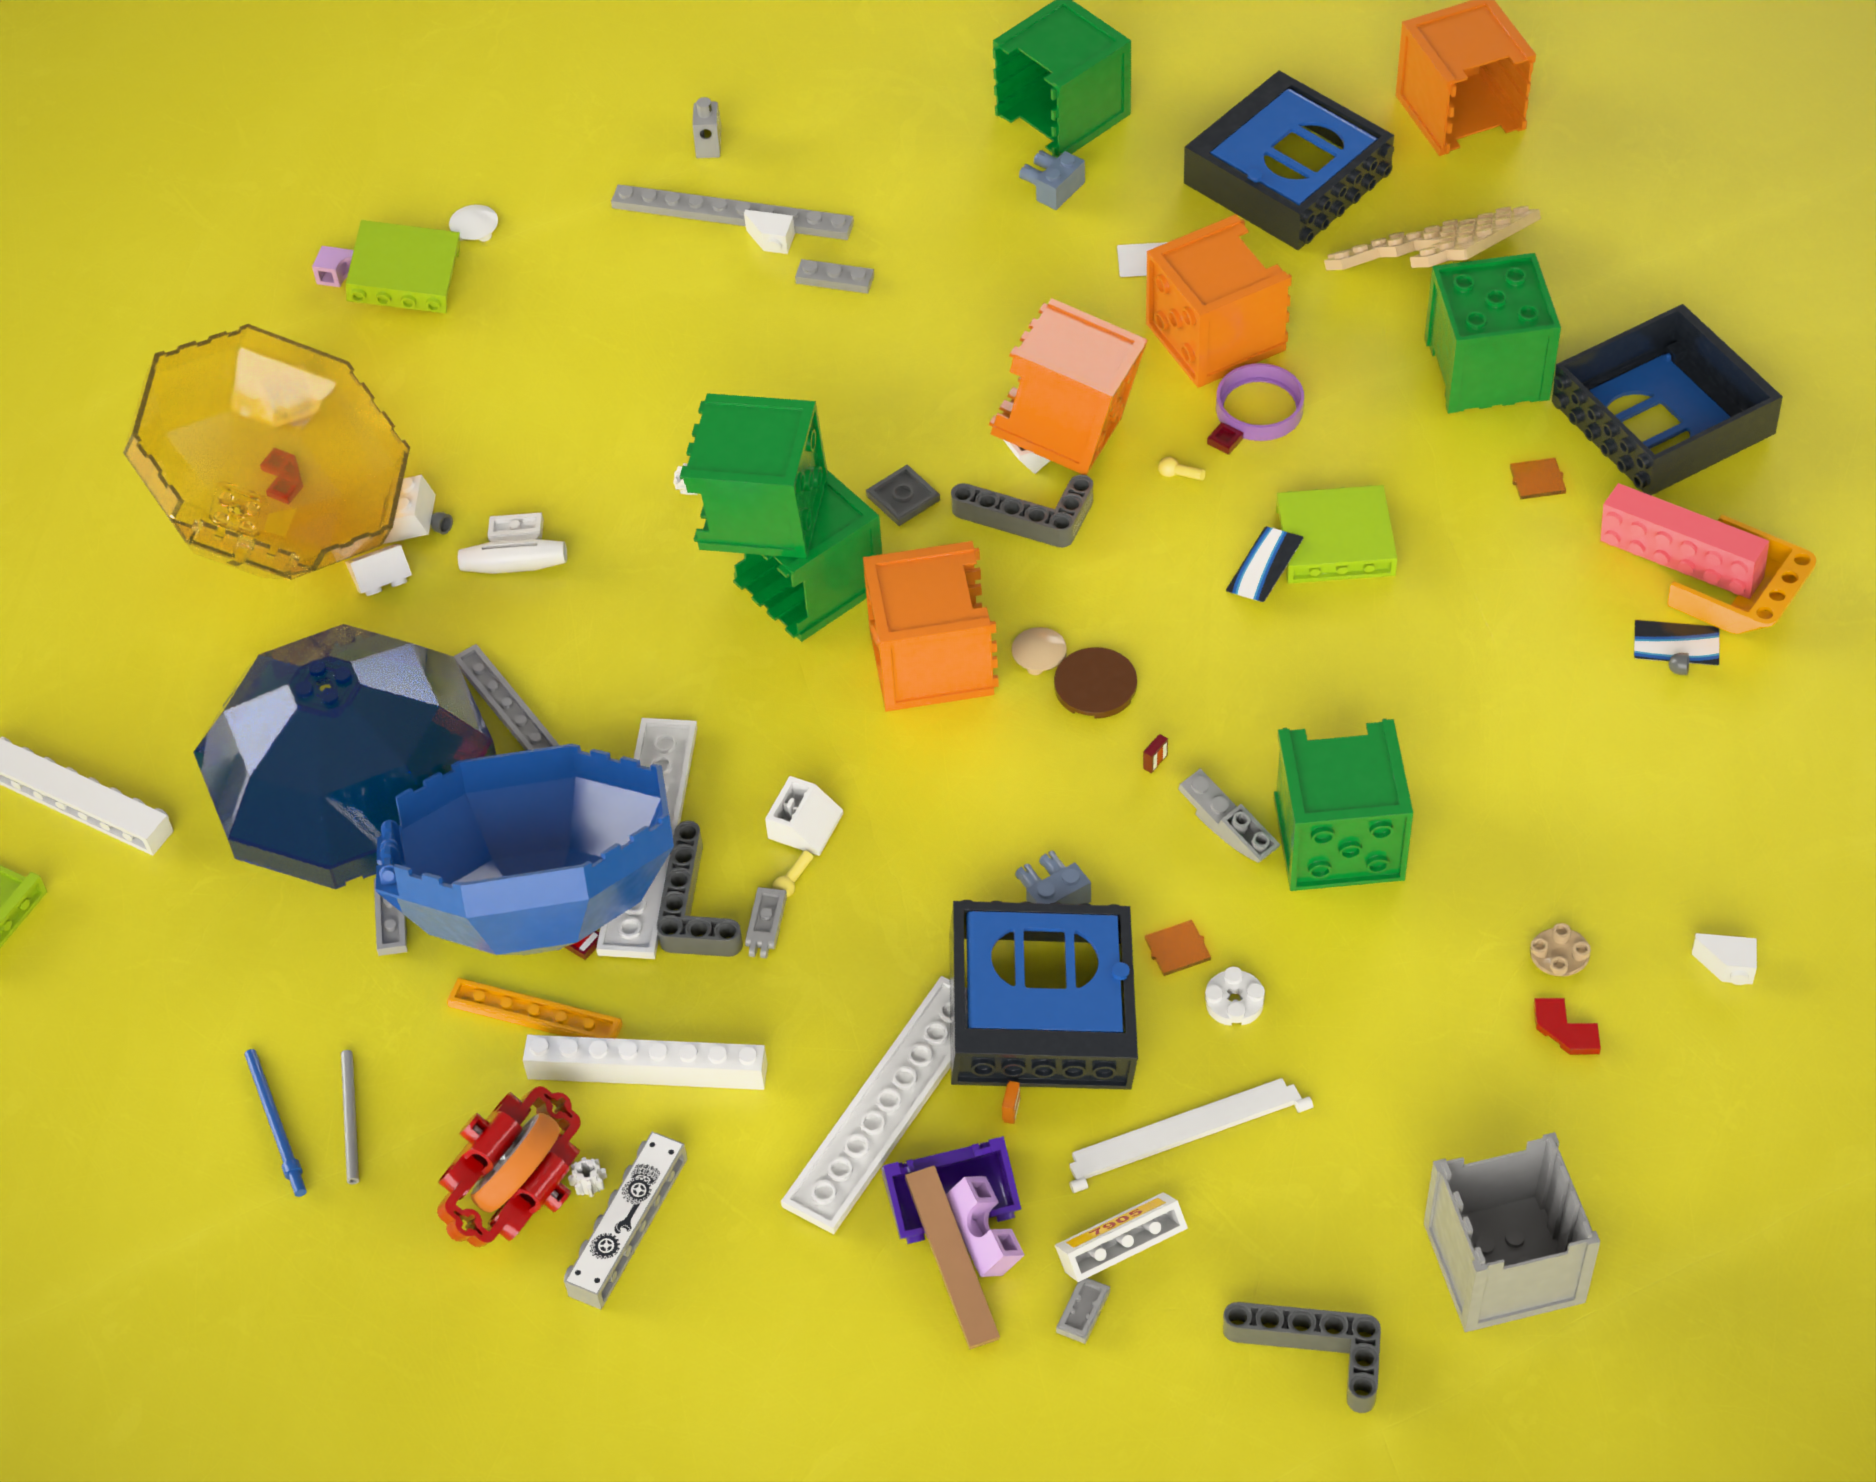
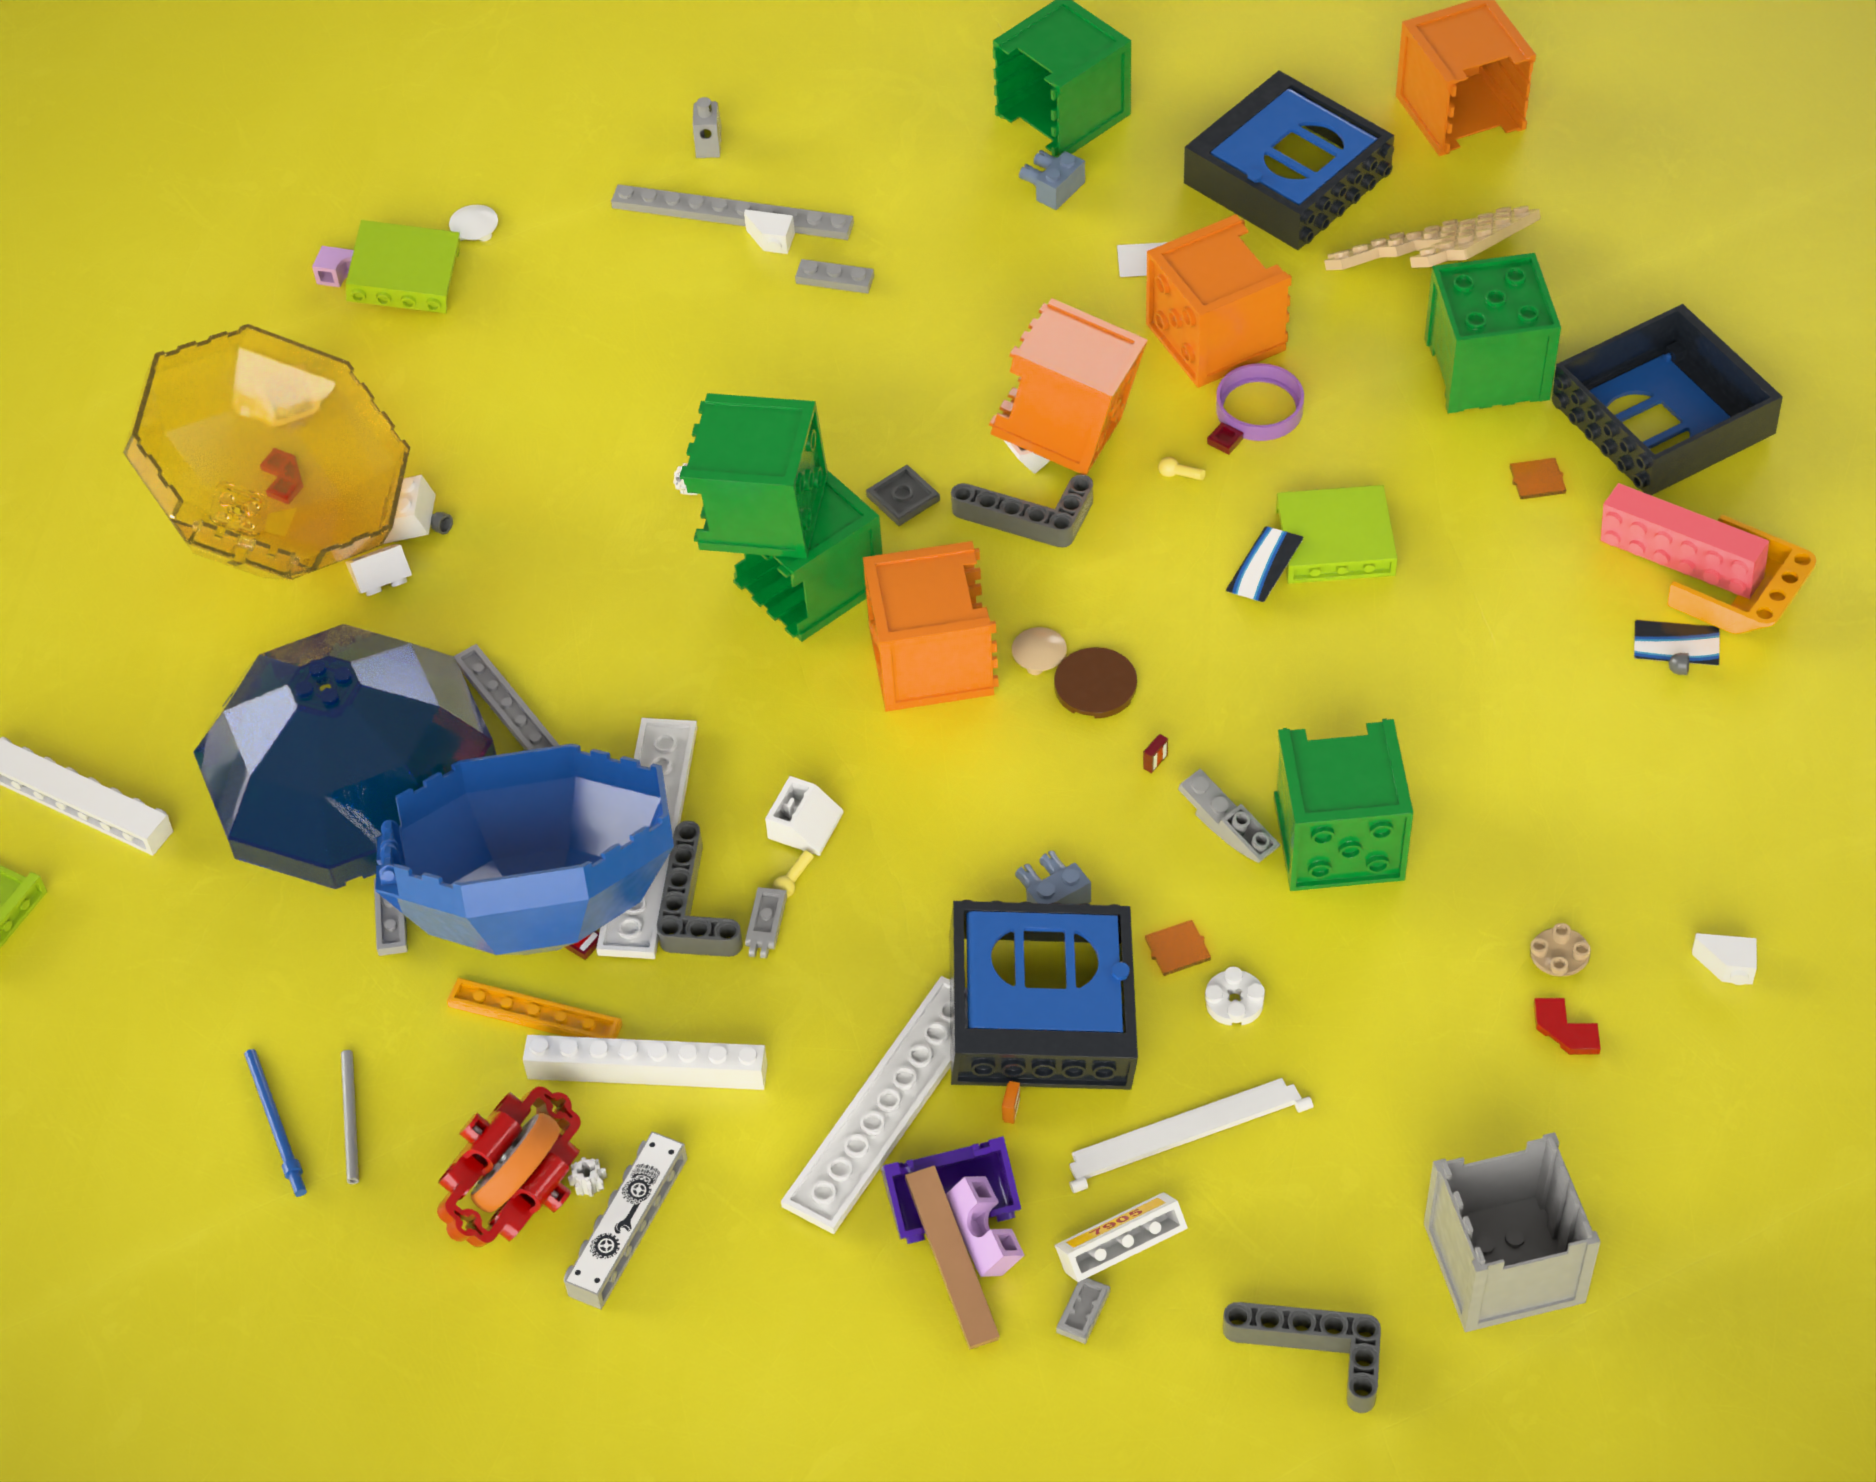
white plate [458,512,567,574] -> none

